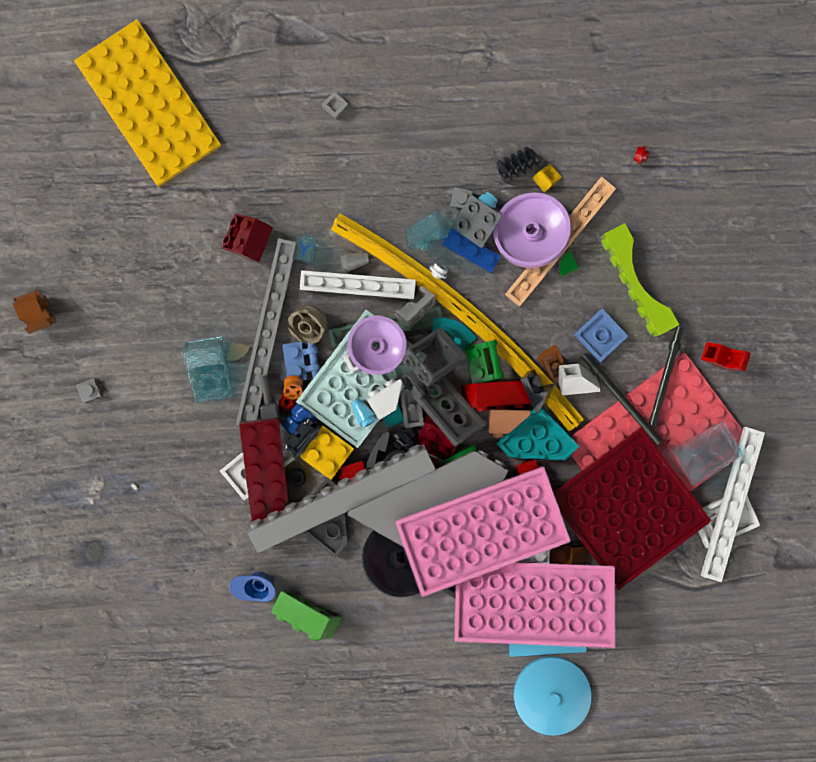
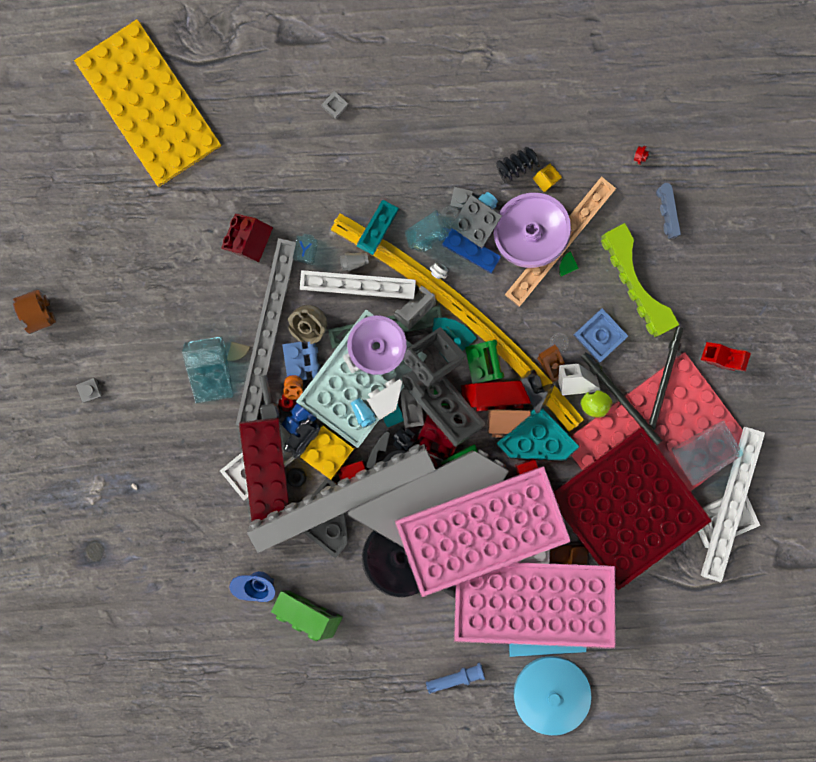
none -> teal tile [356,199,399,255]
none -> medium blue pin [426,663,485,694]
none -> lime hair [581,390,613,418]
none -> sand blue plate [656,183,681,239]

